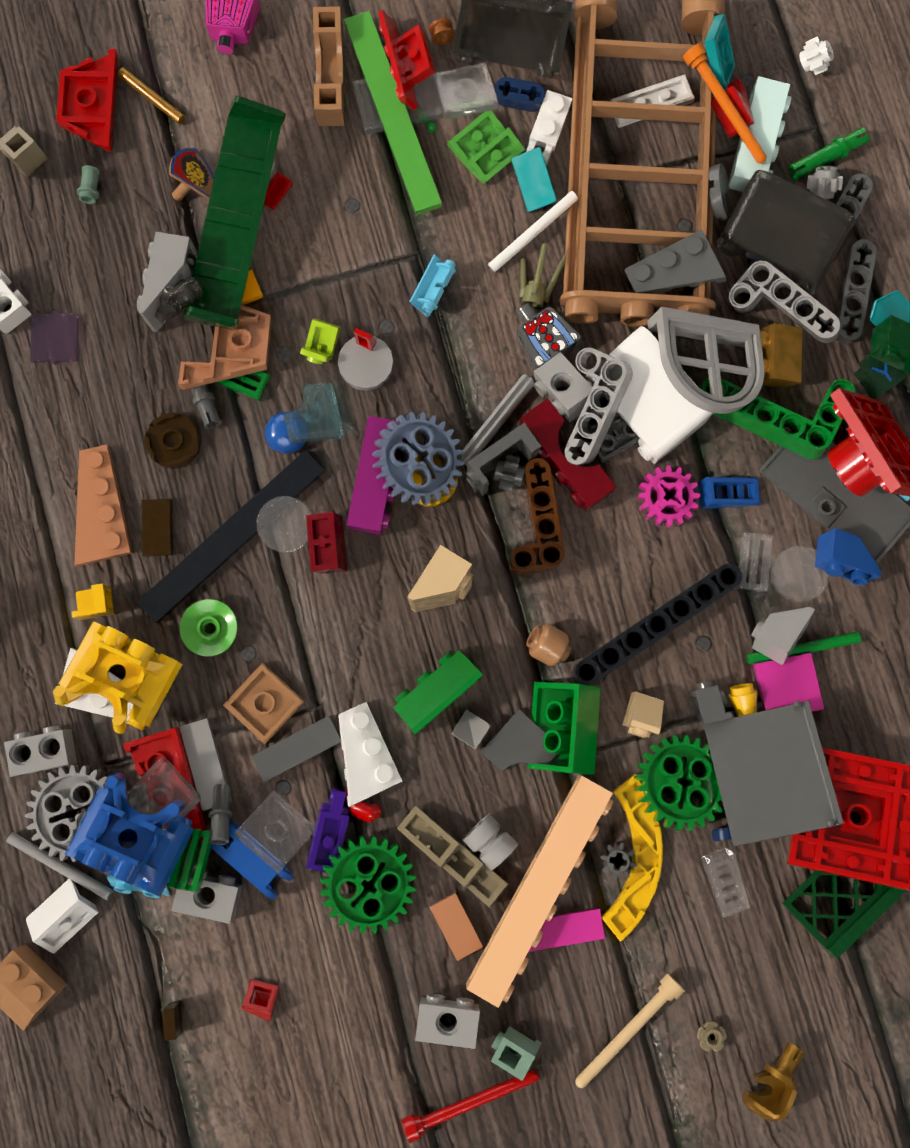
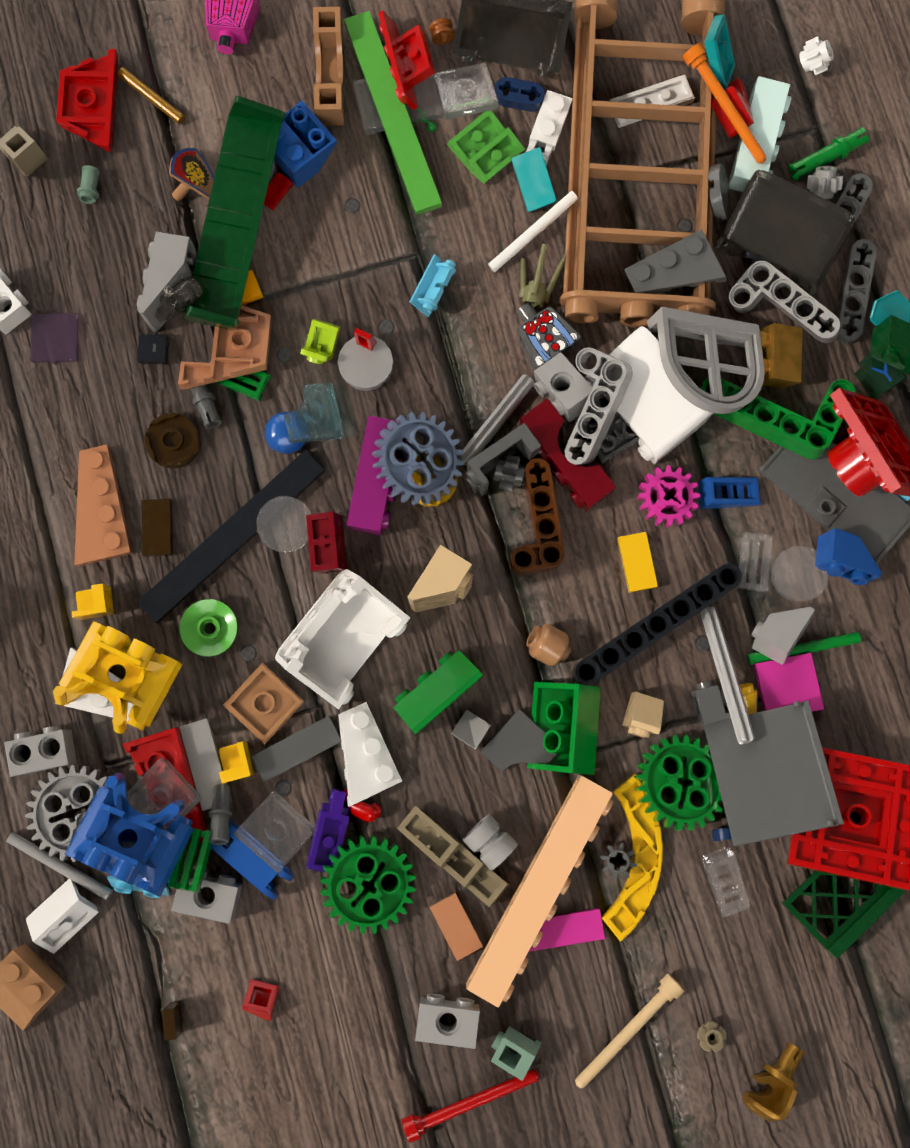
none -> black tile [137,334,169,365]
none -> yellow panel [219,741,255,783]
none -> blue slope [274,101,337,188]
none -> white windscreen [275,569,410,710]
none -> yellow tile [617,532,658,593]
none -> light grey axle [700,606,755,744]

